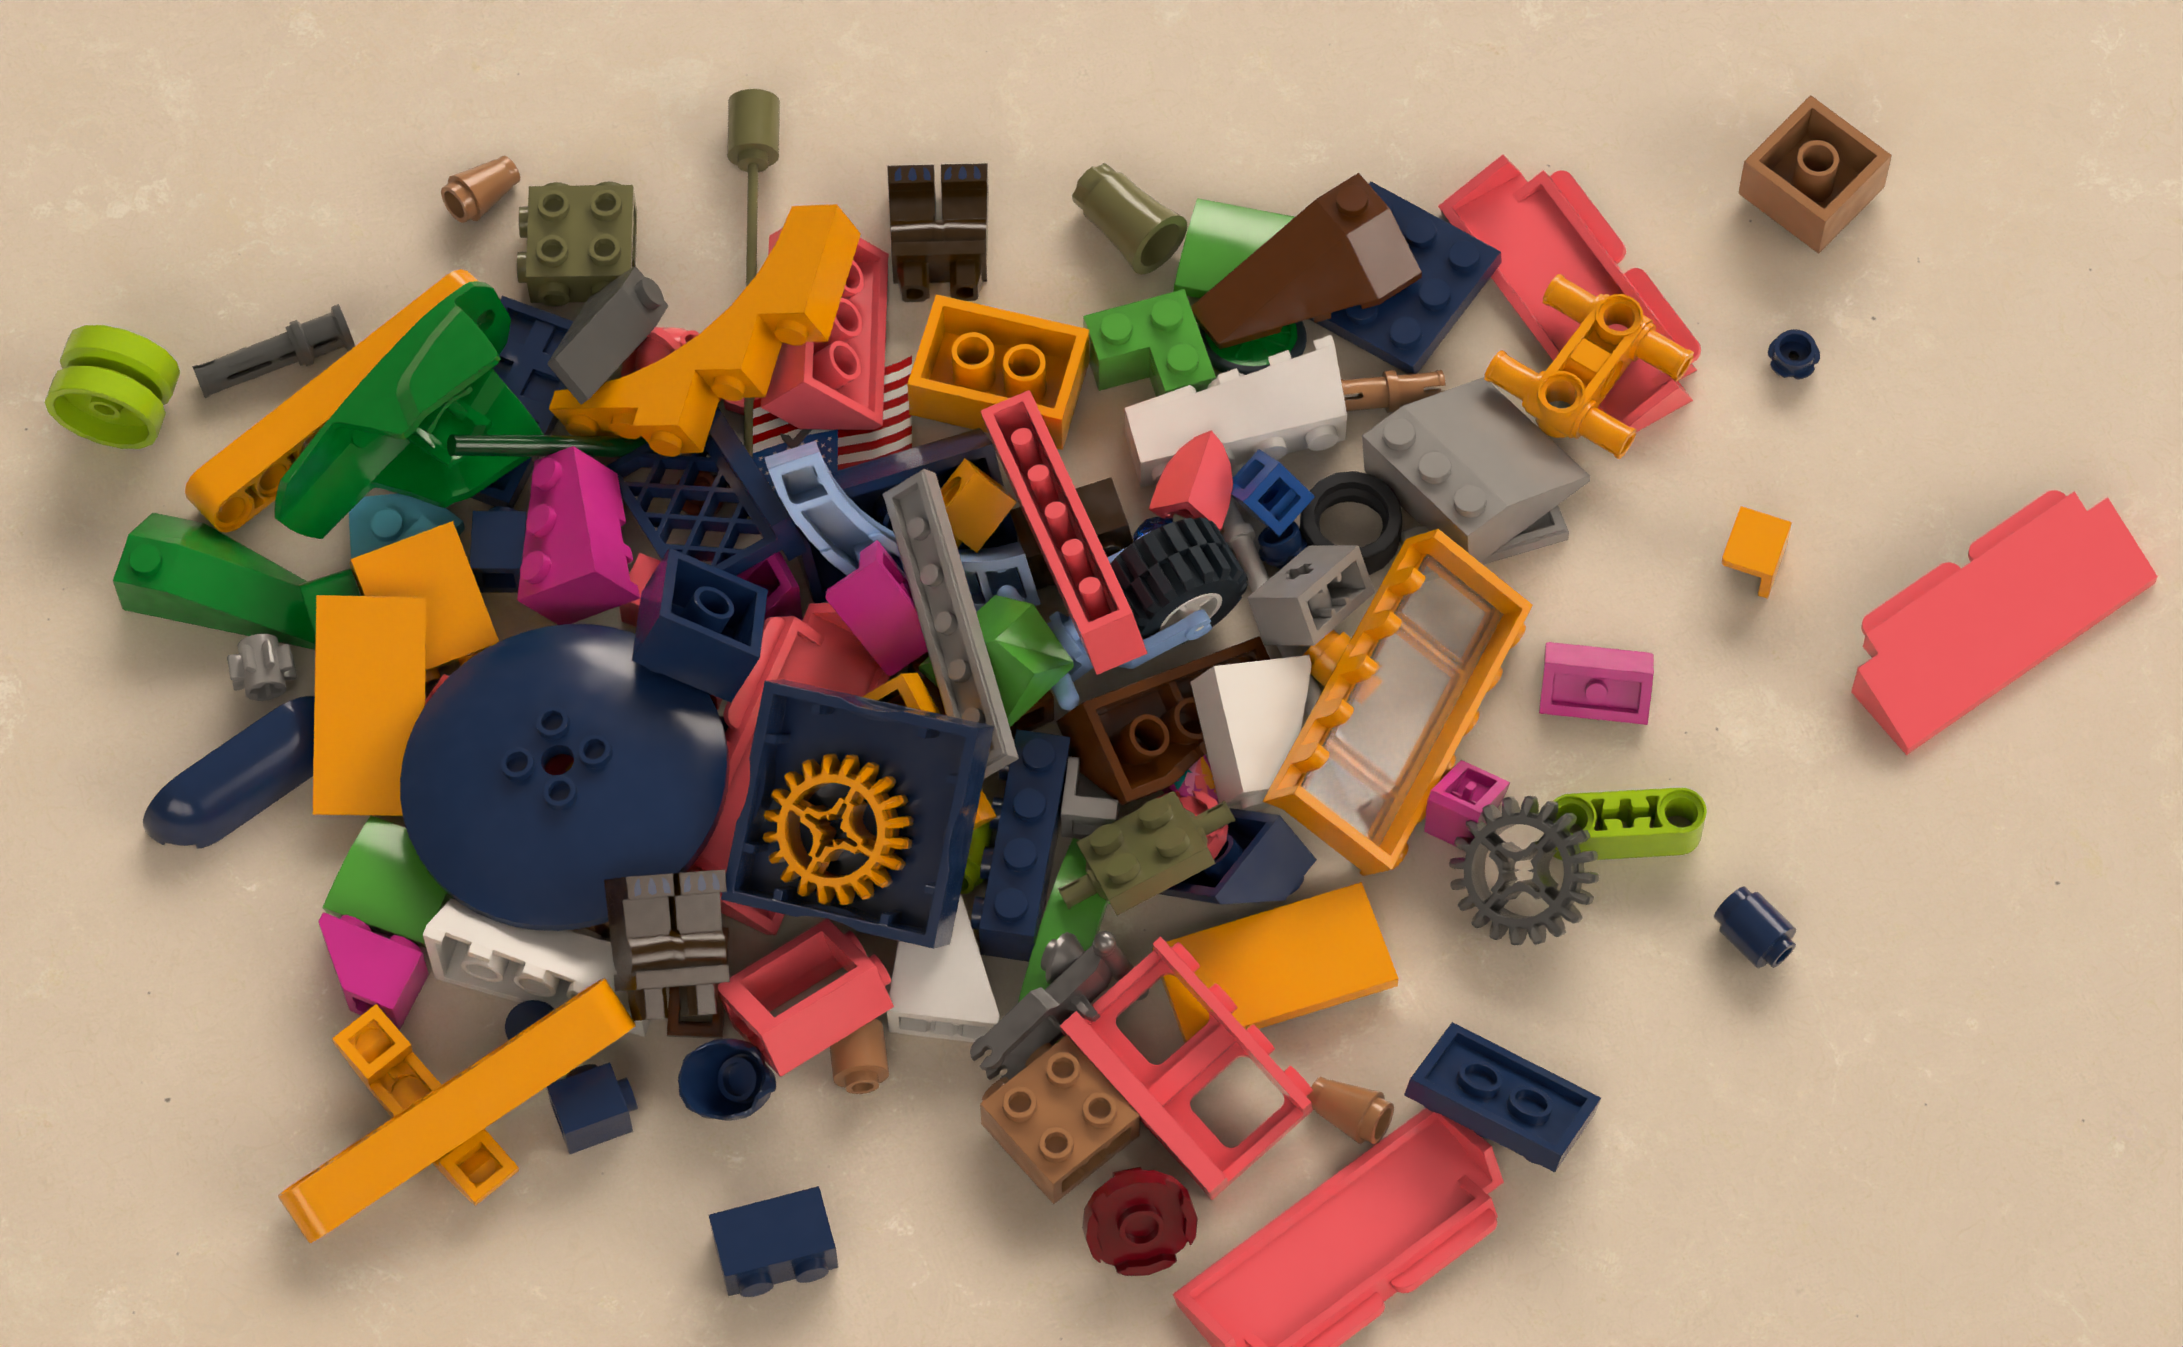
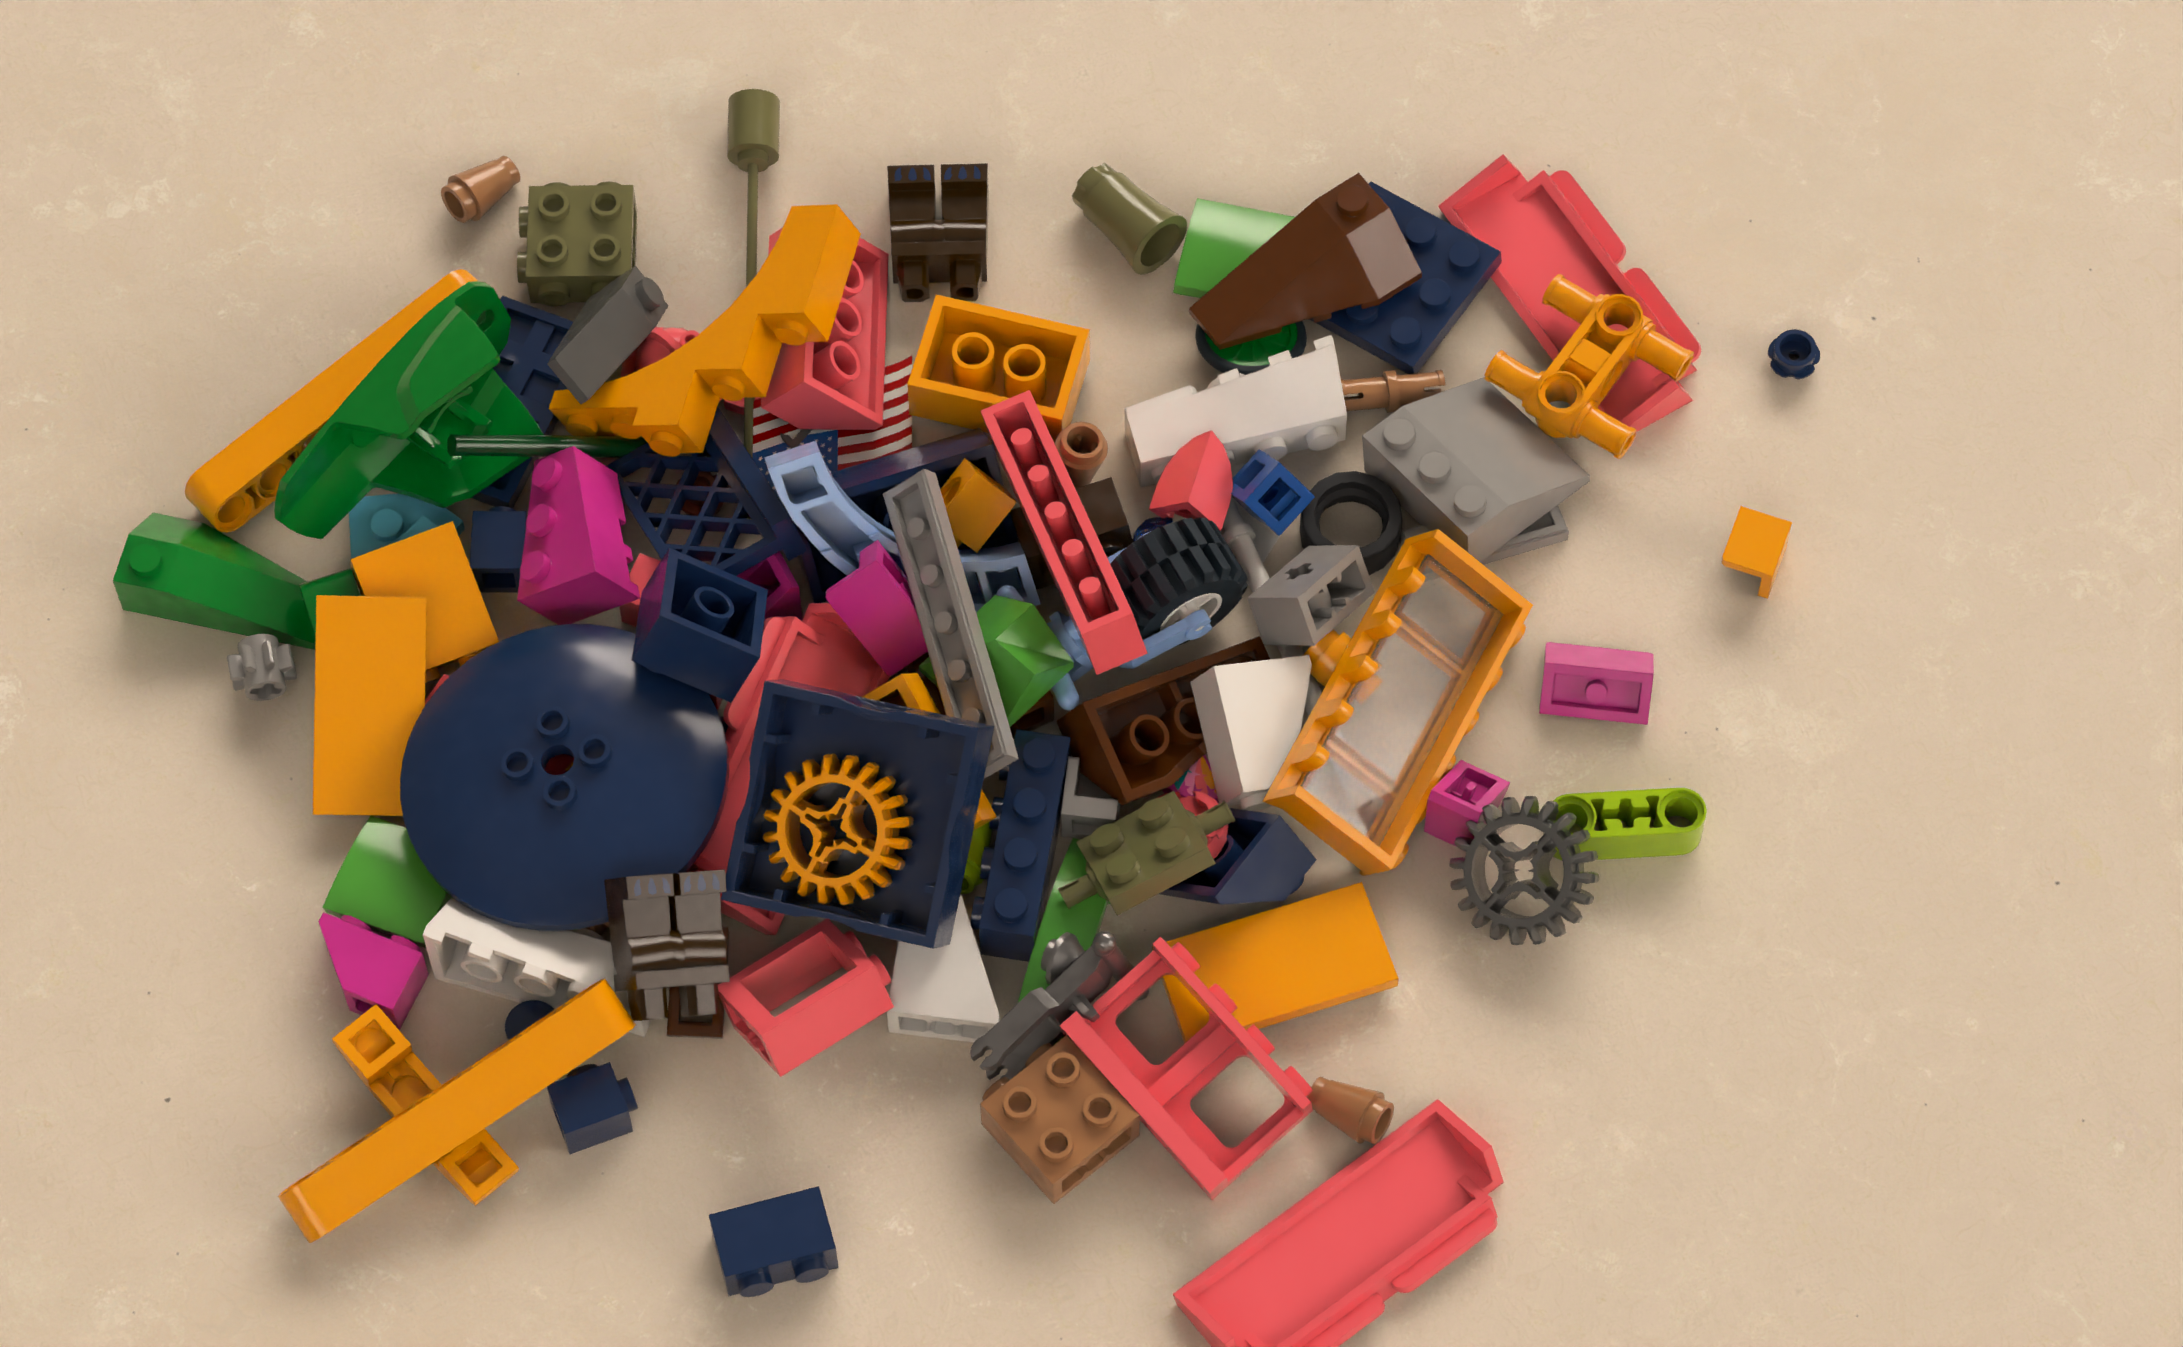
lime wheel [45,325,180,449] -> none
dark blue brick [143,696,315,849] -> none
dark grey pin [192,304,355,398] -> none
dark blue hair [678,1038,776,1121] -> none
medium nougat brick [830,1018,889,1094] -> none
dark red tile [1082,1167,1198,1276] -> none
bright green brick [1083,289,1216,397] -> none
dark blue plate [1258,521,1308,569] -> none
dark blue plate [1404,1022,1601,1172] -> none
dark blue brick [1714,886,1796,968] -> none
medium nougat brick [1738,95,1892,254] -> none
coral slope [1851,490,2158,755] -> none
none -> medium nougat cone [1055,422,1108,489]

